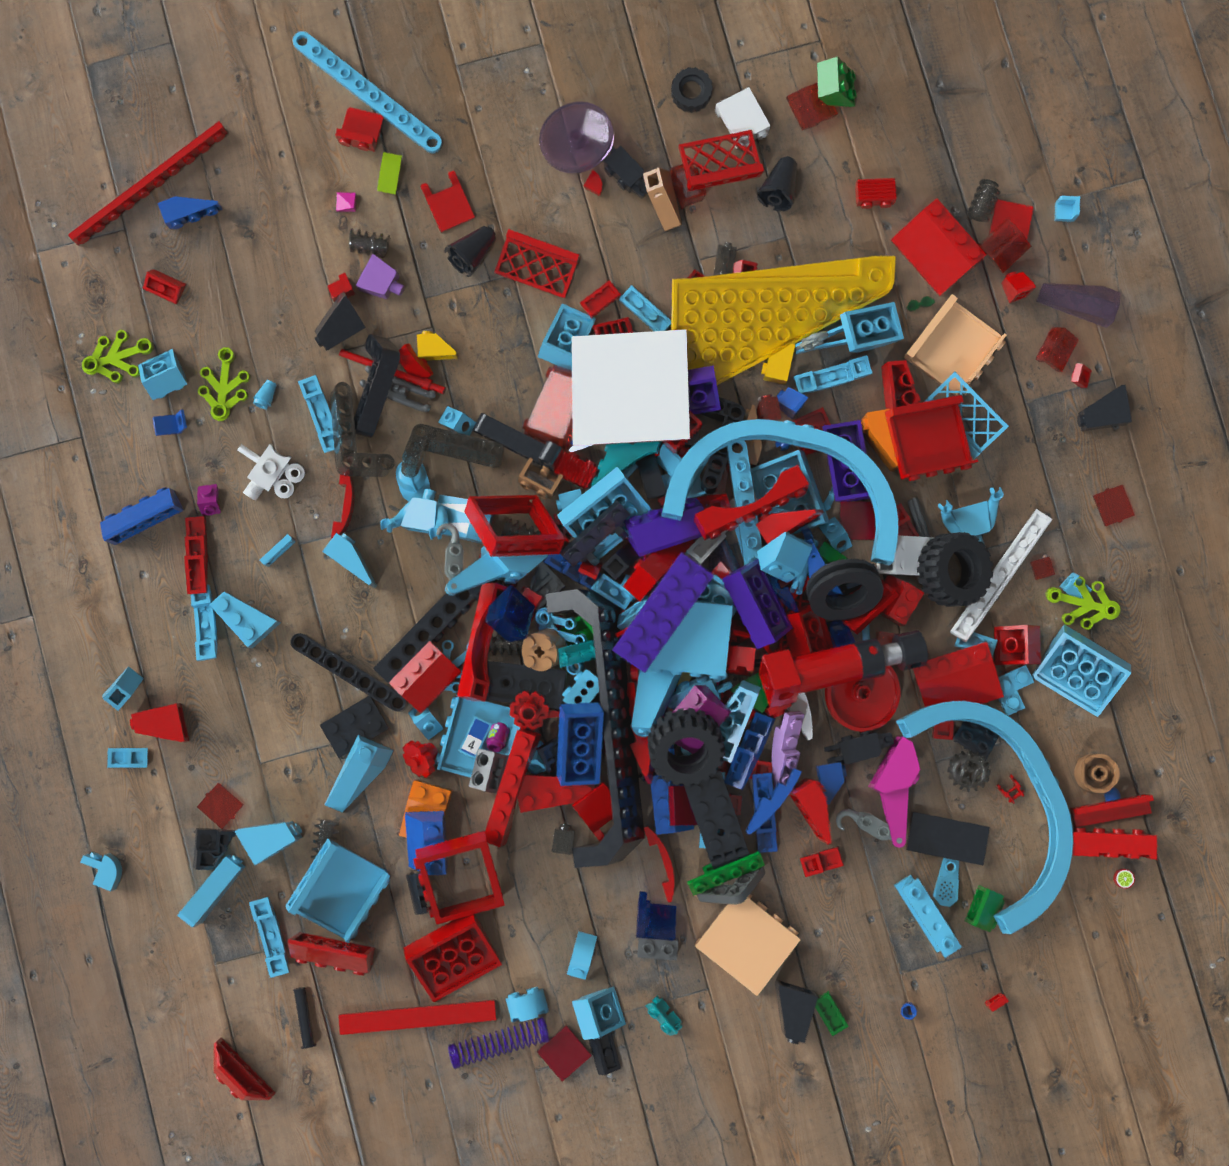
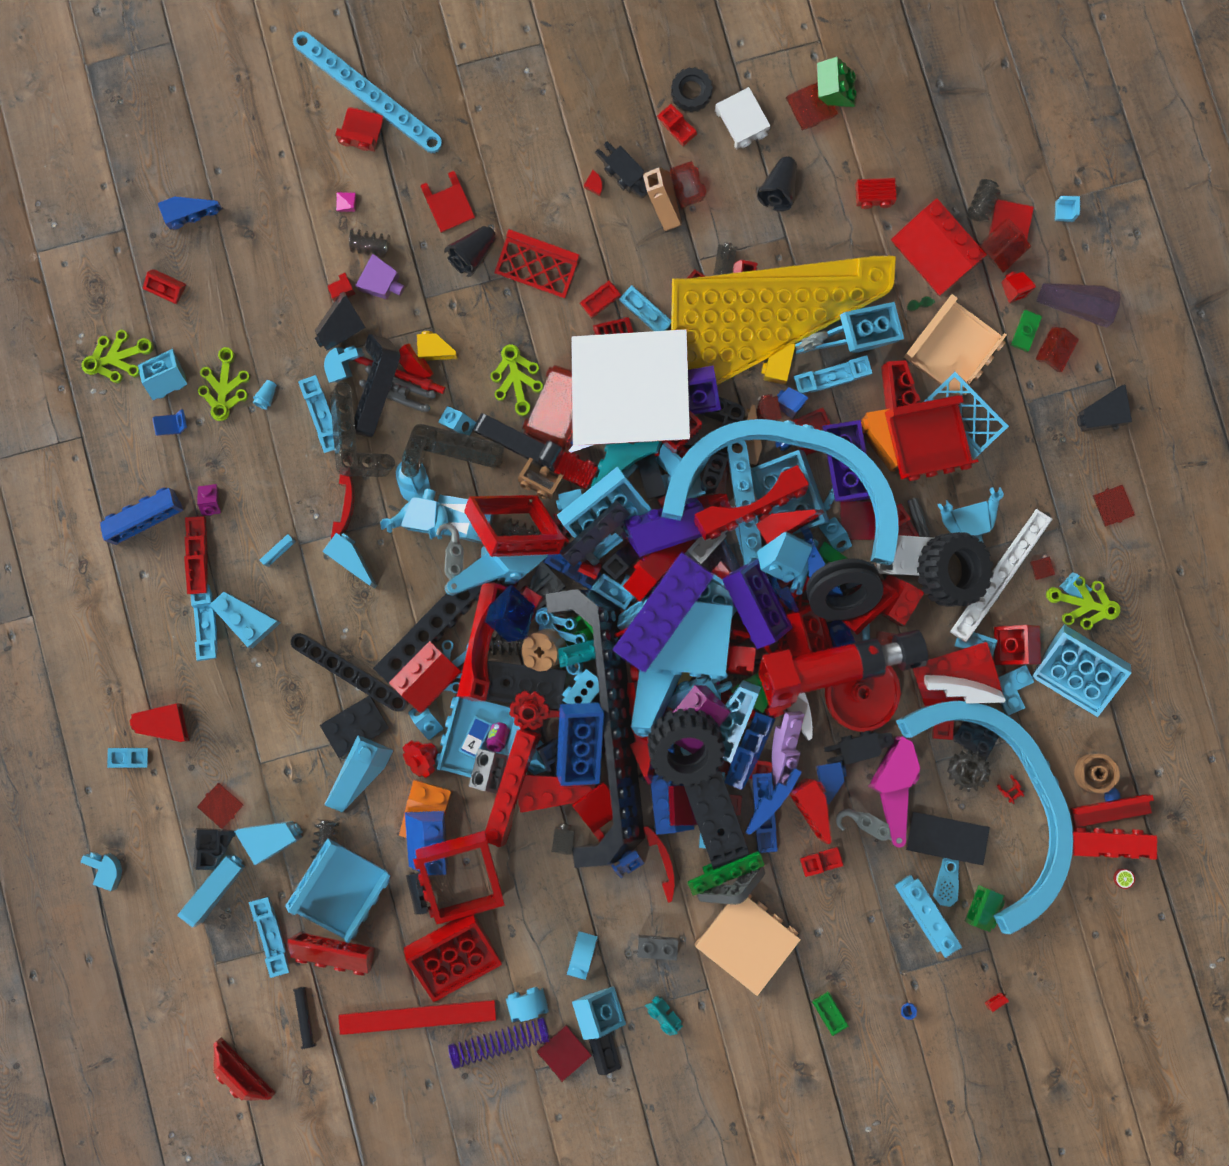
red plate [68,121,227,246] -> none
medium azure slope [102,666,144,711] -> none
white piece [237,444,305,501] -> none
lime slope [377,152,402,194] -> none
medium azure slope [538,304,596,372] -> none
clear purple dish [539,102,614,173] -> none
clear blue bracket [636,891,676,941] -> none
red fence [678,130,764,192] -> none
black slope [775,979,818,1045] -> none
red plate [1071,363,1092,388] -> none
none -> medium azure brick [324,346,364,383]
none -> lime plant [490,345,543,416]
none -> blue plate [611,850,645,878]
none -> red slope [657,104,697,146]
none -> white slope [924,675,1005,703]
none -> green plate [1010,310,1042,352]

